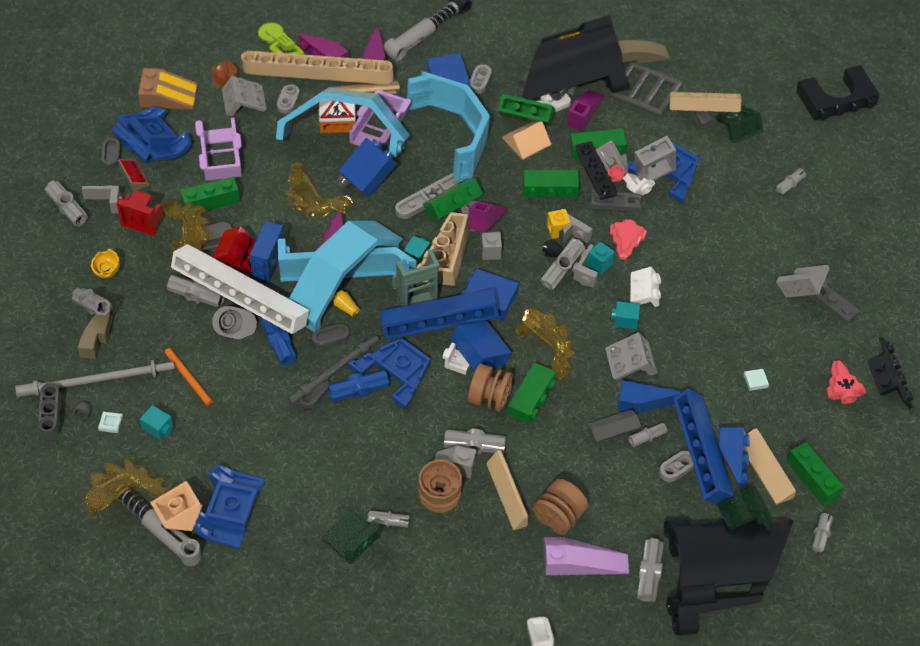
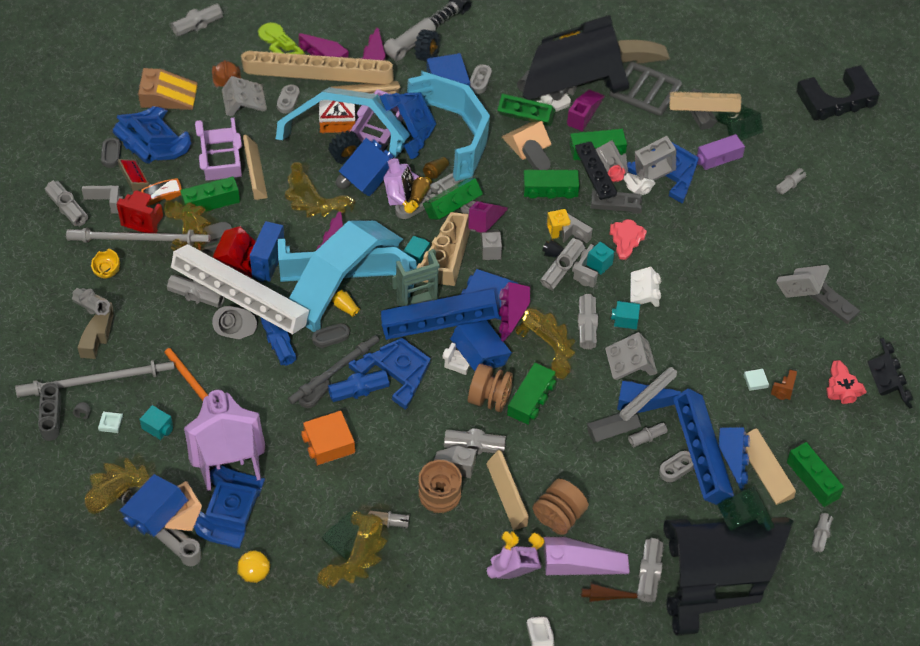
none -> light grey bar [66,228,211,246]
none -> blue brick [120,474,188,537]
none -> slope [141,178,182,206]
none -> light grey piece [171,4,223,36]
none -> lavender piece [184,390,265,490]
none -> yellow hair [237,551,270,583]
none -> tan slope [243,135,268,200]
none -> orange piece [301,411,355,465]
none -> clear yellow animal [317,512,387,589]
none -> black wheel [328,130,362,164]
none -> blue wing [379,92,436,159]
none -> lavender torso [384,158,432,213]
none -> pearl gold cone [410,177,430,205]
none -> black wheel [414,29,440,61]
none -> pearl gold cone [423,157,449,179]
none -> lavender torso [487,531,544,579]
none -> magenta slope [499,282,530,341]
none -> dark grey tile [522,140,551,170]
none -> light grey piece [578,294,598,349]
none -> reddish brown piece [581,584,638,602]
none -> light grey axle [619,367,677,421]
none -> medium lavender brick [696,134,745,170]
none -> dark orange bracket [771,370,797,400]

